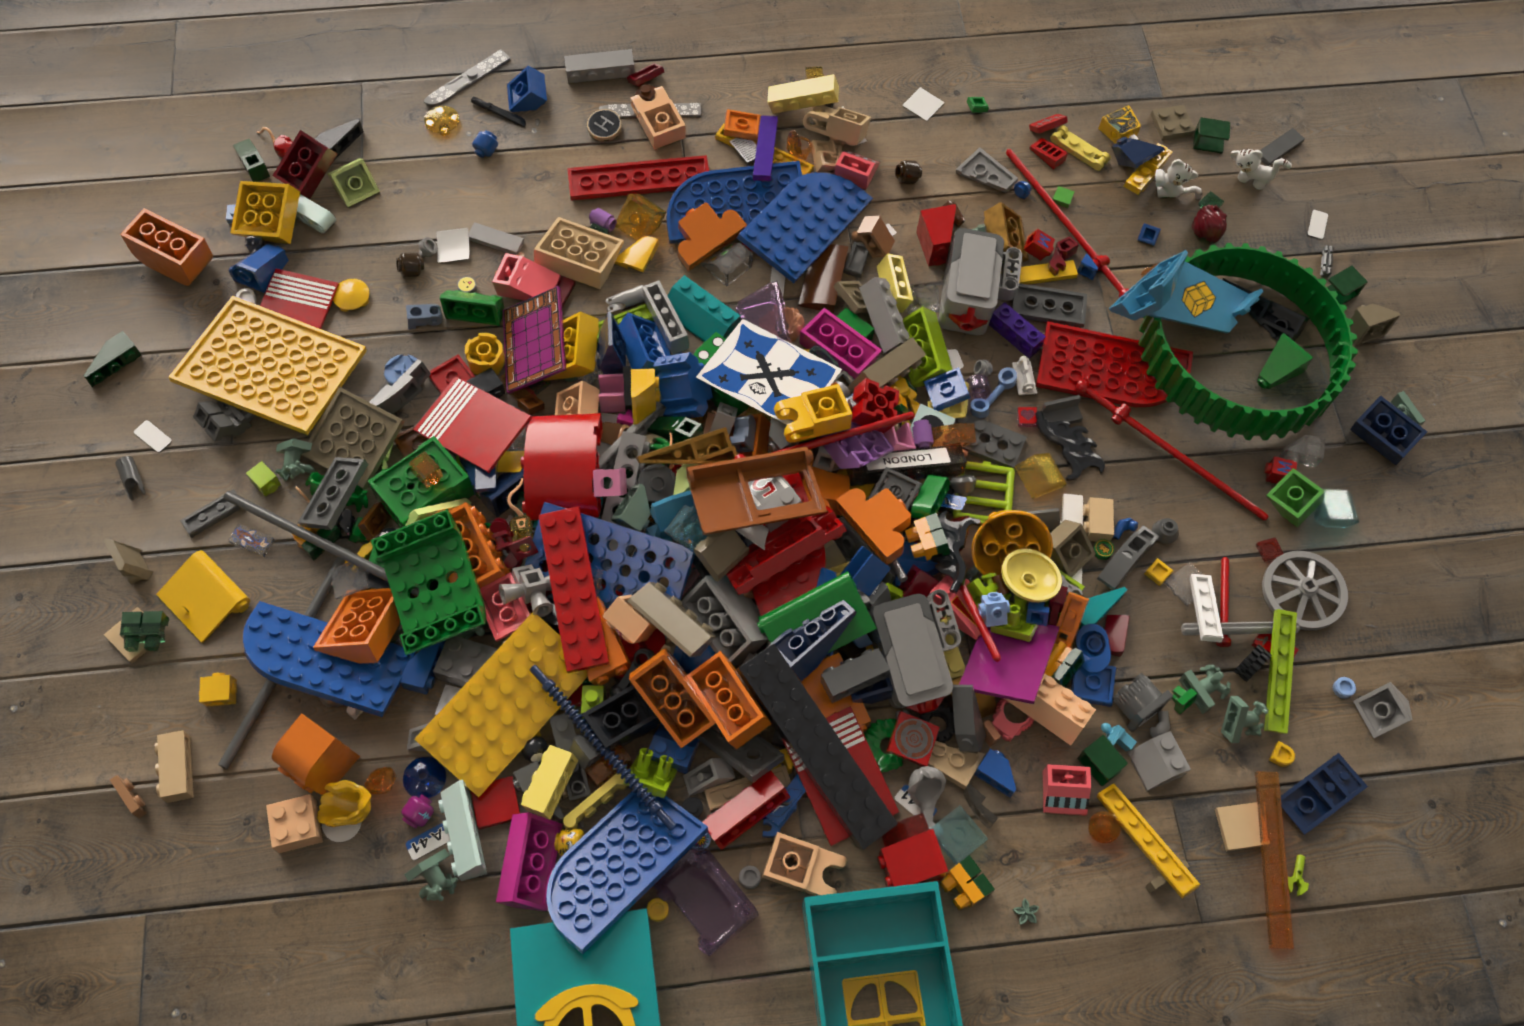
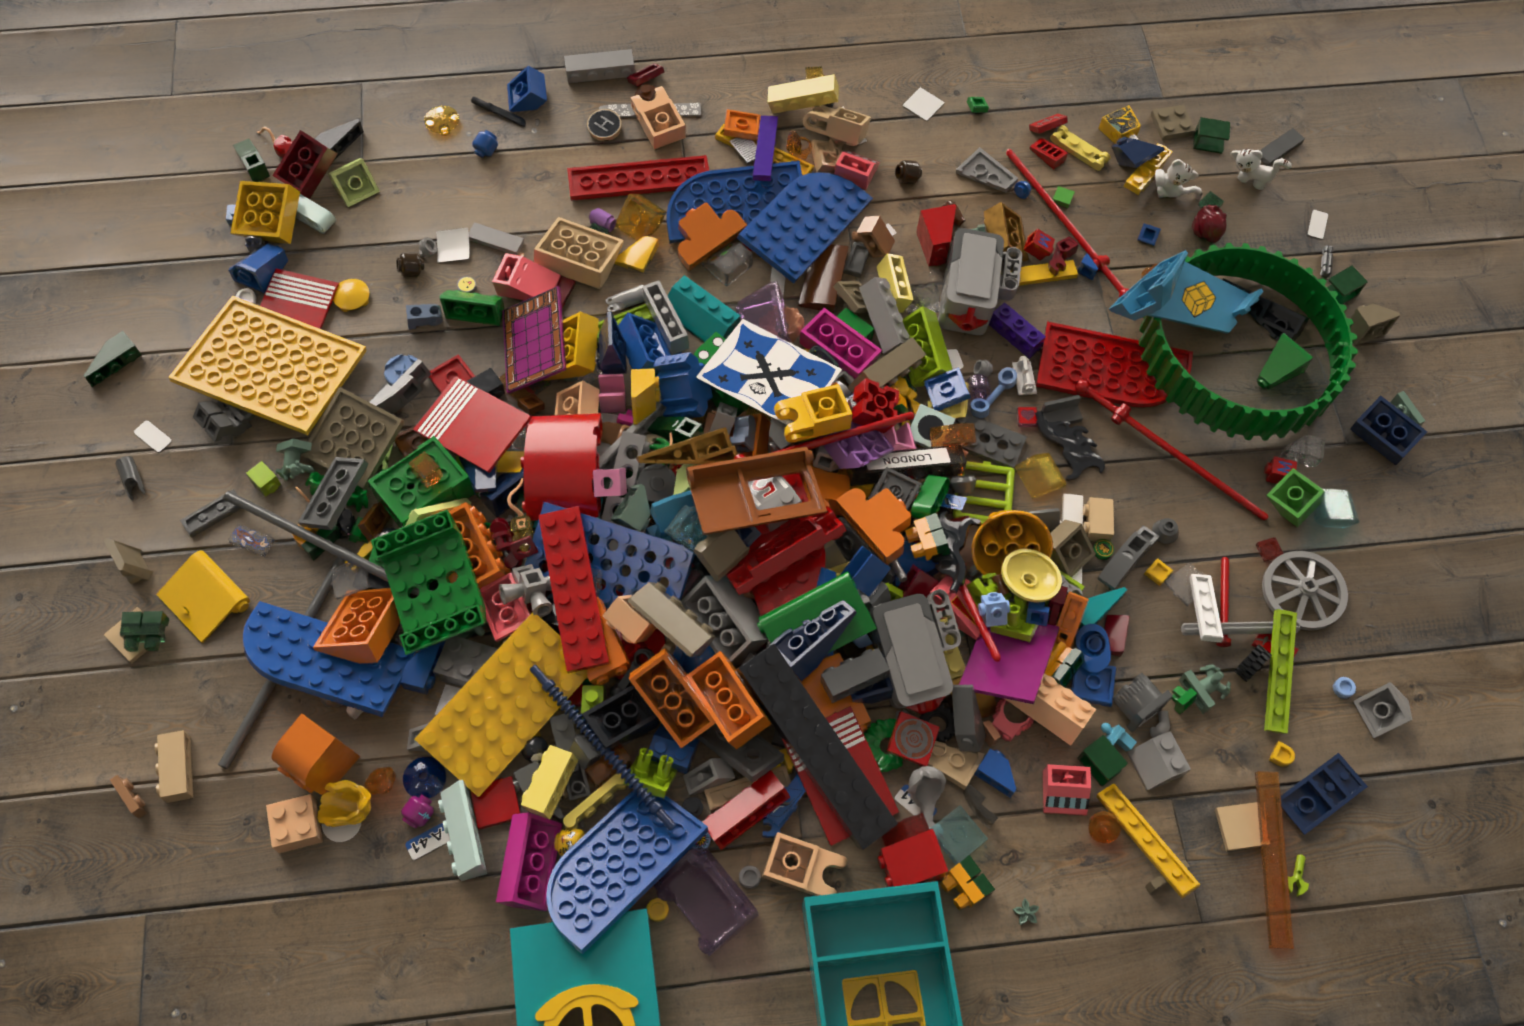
orange brick [120,208,213,286] -> none
yellow head [199,673,237,707] -> none
sand green piece [404,849,459,901] -> none
light grey piece [424,49,511,106] -> none
yellow brick [465,333,505,375] -> none
black tile [623,366,632,406] -> none
white sticker [736,525,769,550] -> none
medium lavender brick [912,420,934,450] -> none
dark grey plate [1012,283,1087,328] -> none
blue arm [1113,518,1138,540] -> none
sand green piece [1221,696,1269,743] -> none

